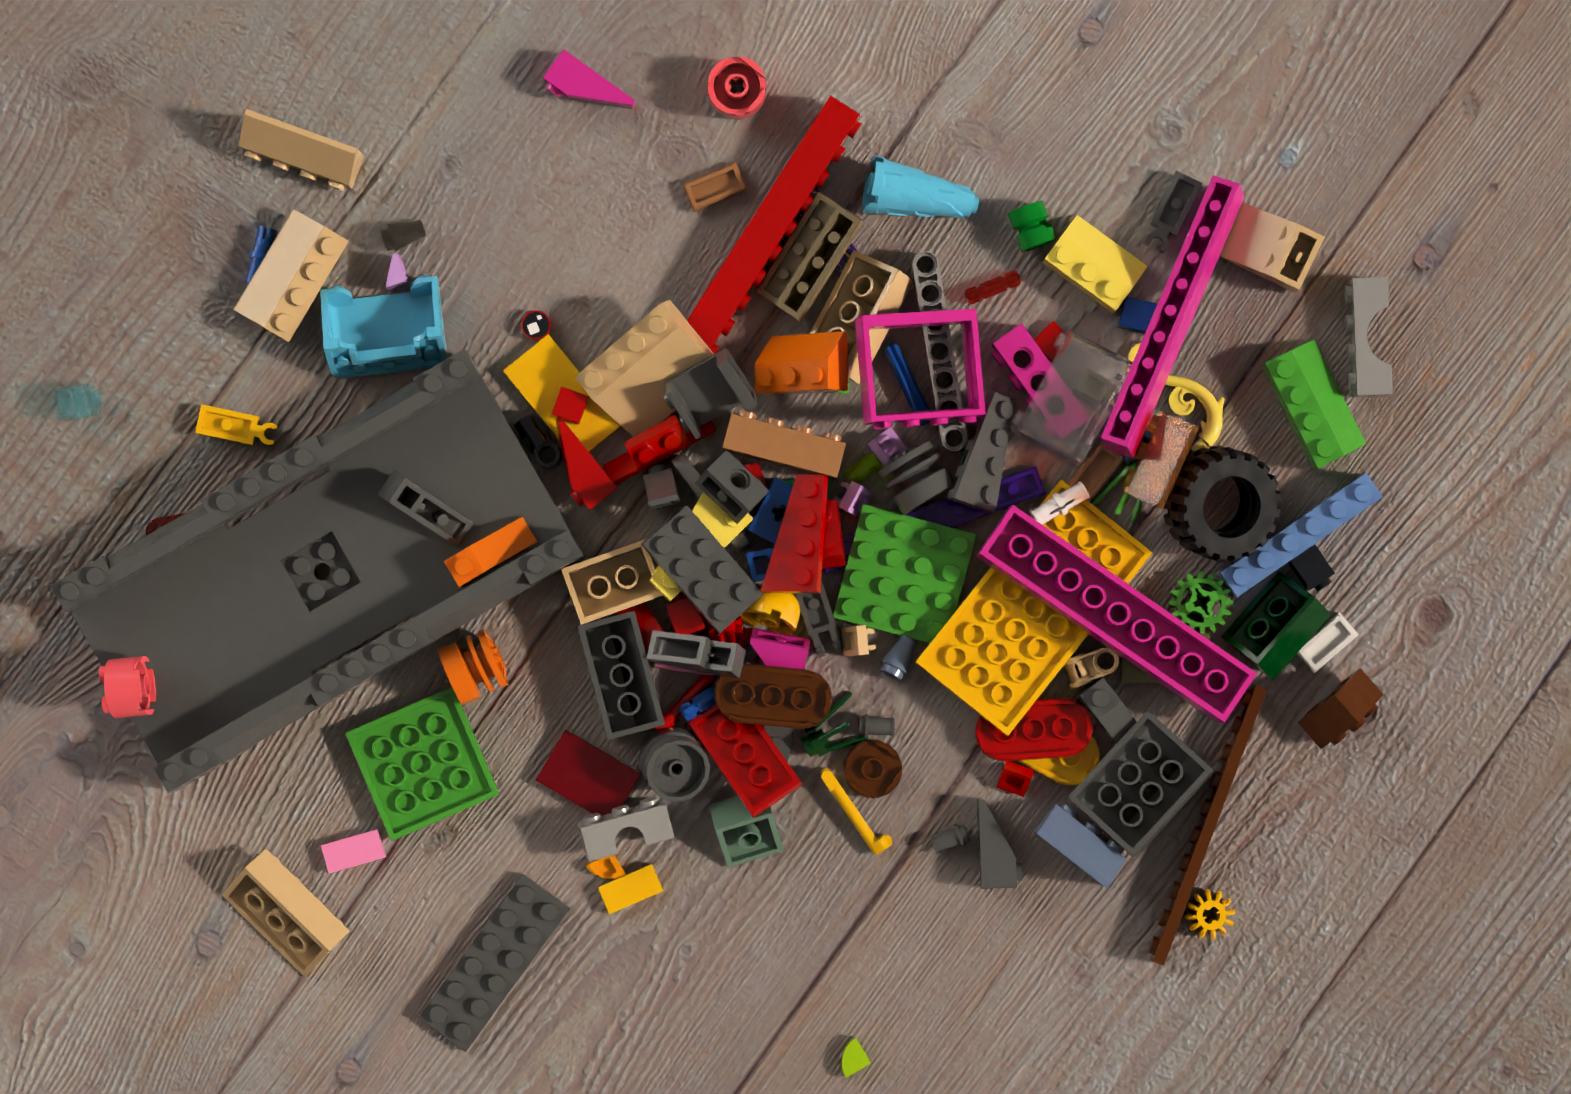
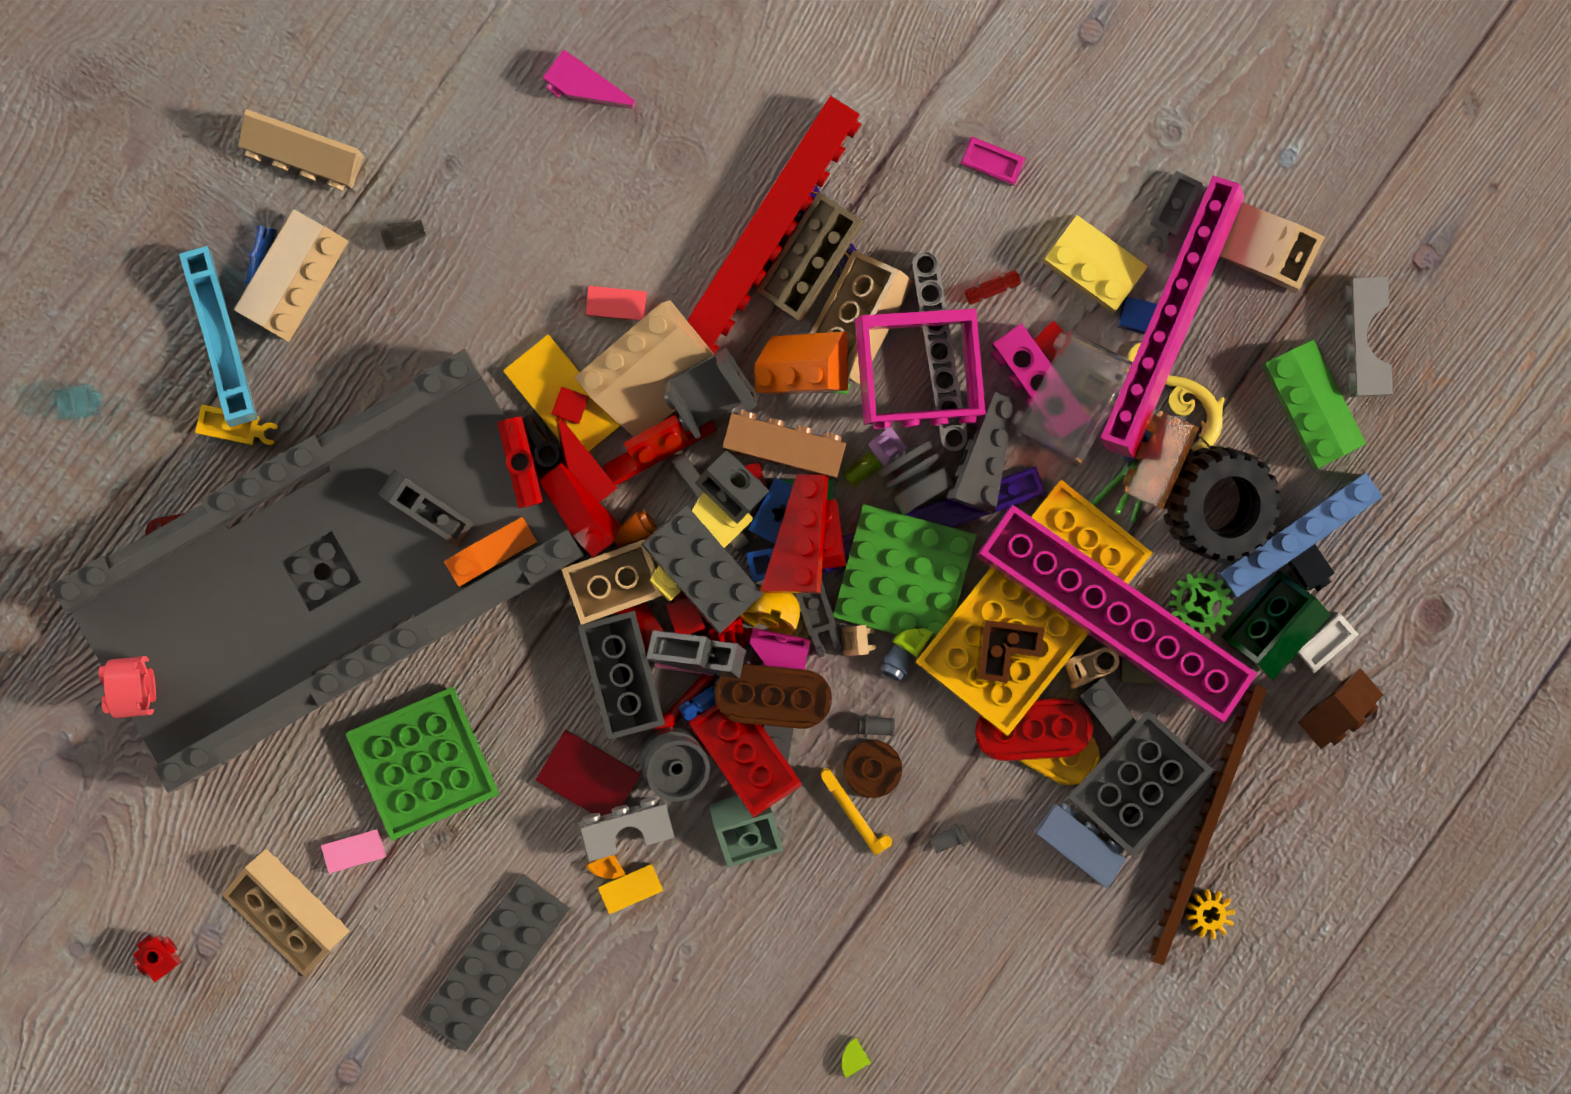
medium azure windscreen [320,276,447,378] -> none
lavender slope [386,253,410,290] -> none
orange wheel [438,629,509,705] -> none
black tile [521,310,551,340] -> none
dark grey slope [643,464,681,510] -> none
medium nougat tile [682,162,748,212] -> none
coral brick [707,57,766,120] -> none
dark green plant [800,692,868,757] -> none
lavender tile [834,481,874,518] -> none
medium azure cone [862,155,979,219] -> none
blue axle [884,344,930,426] -> none
dark grey slope [977,799,1022,889] -> none
red plate [996,761,1034,797] -> none
green wheel [1007,201,1057,253] -> none
white pin [1029,481,1090,525] -> none
medium nougat tile [1067,441,1124,502] -> none
none -> red brick [133,934,182,983]
none -> medium azure arch [179,246,258,427]
none -> red piece [497,416,544,509]
none -> red slope [539,463,621,557]
none -> coral tile [586,286,647,321]
none -> orange cone [614,510,657,548]
none -> lime tile [892,628,933,658]
none -> dark pink tile [960,136,1026,186]
none -> reddish brown brick [975,620,1045,685]

